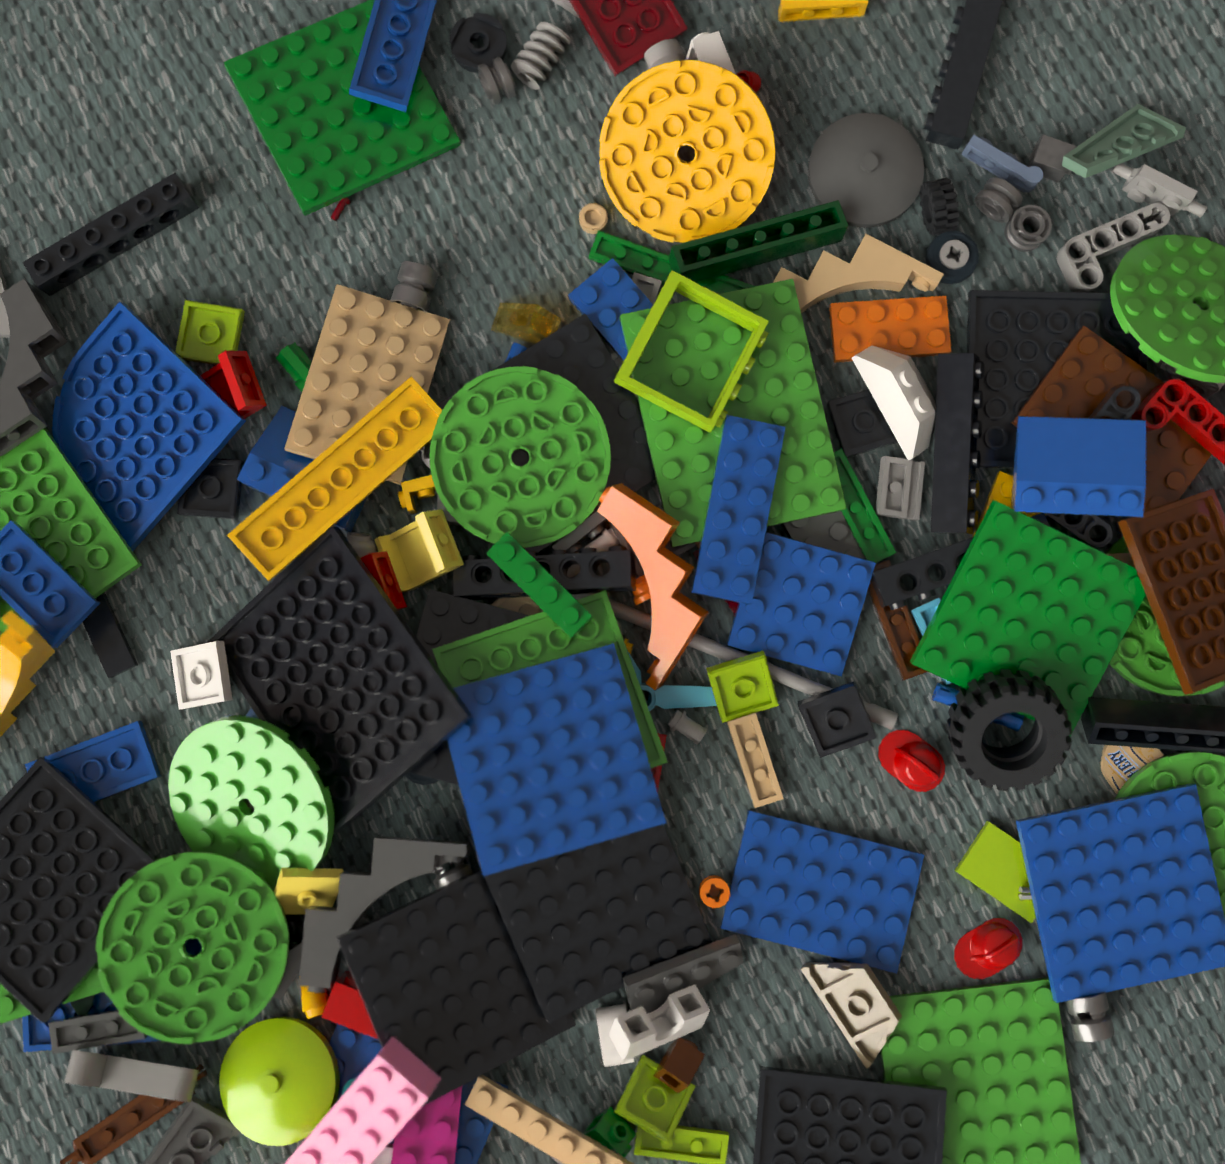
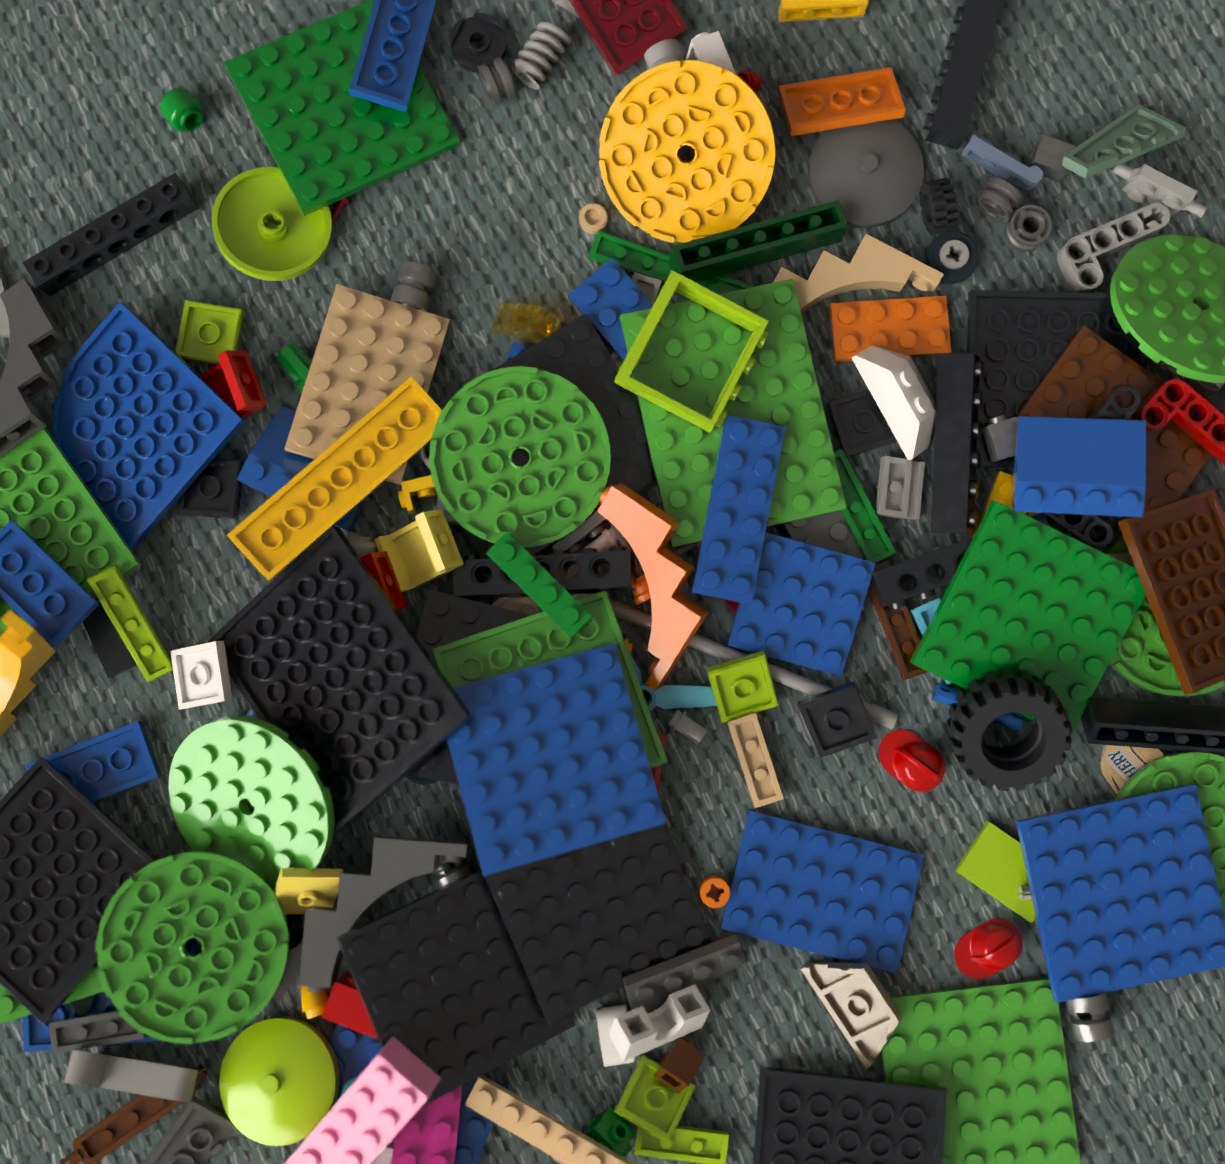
none -> lime tile [87,564,173,683]
none -> green head [160,87,204,132]
none -> lime dish [212,167,332,281]
none -> orange plate [778,67,906,136]
none -> flat silver brick [982,414,1018,462]

